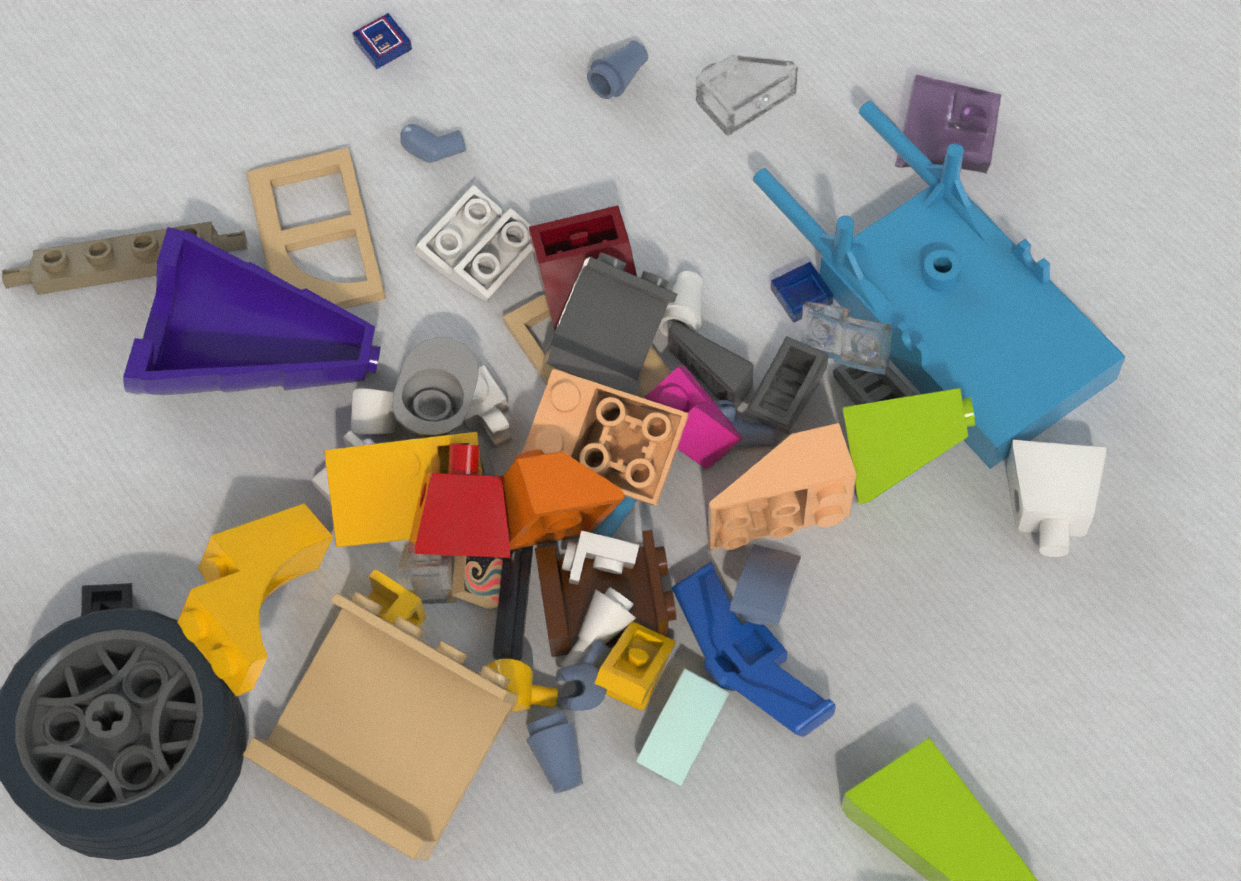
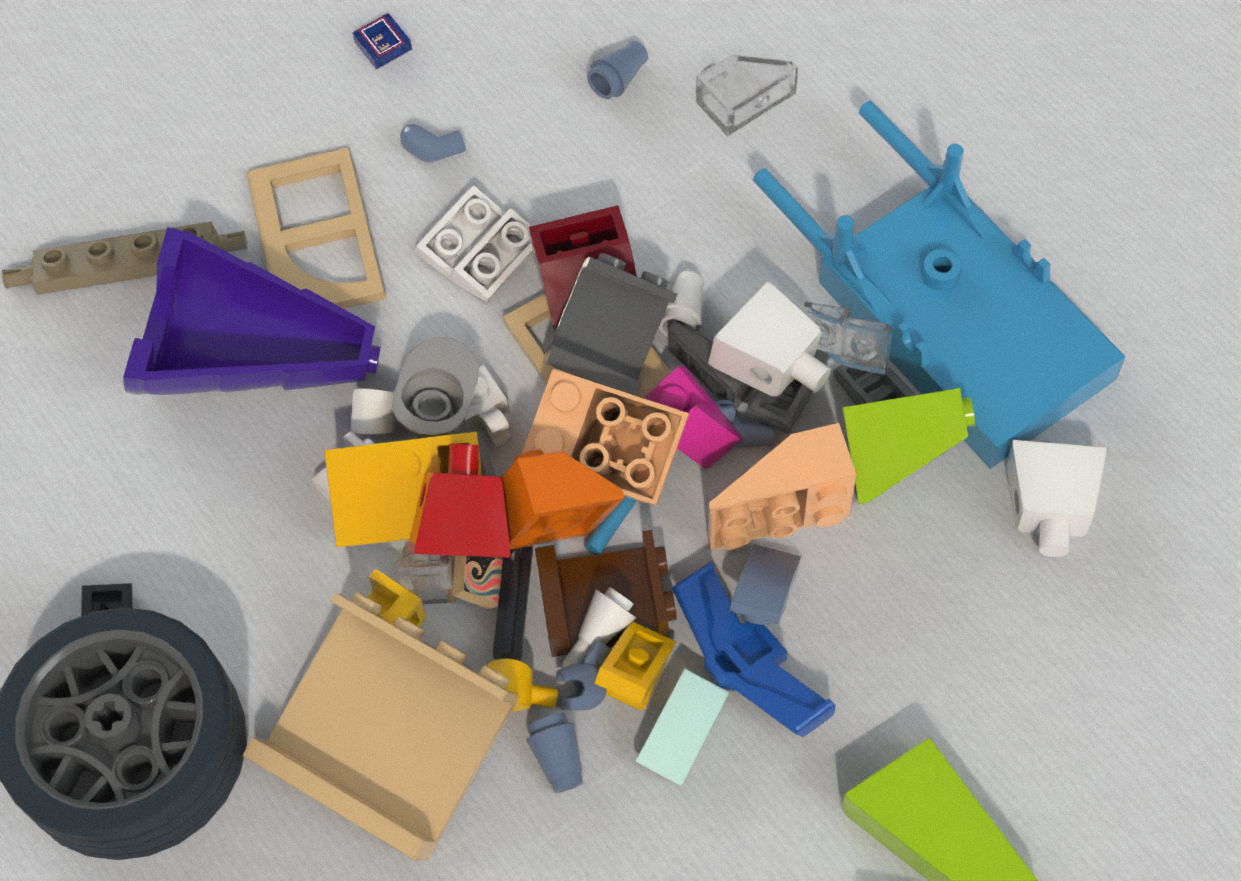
yellow arch [177,503,333,697] -> none
white bracket [562,531,639,585] -> none
clear blue tile [770,262,834,323] -> none
clear purple plate [895,74,1001,174] -> none
none -> white torso [708,281,831,396]

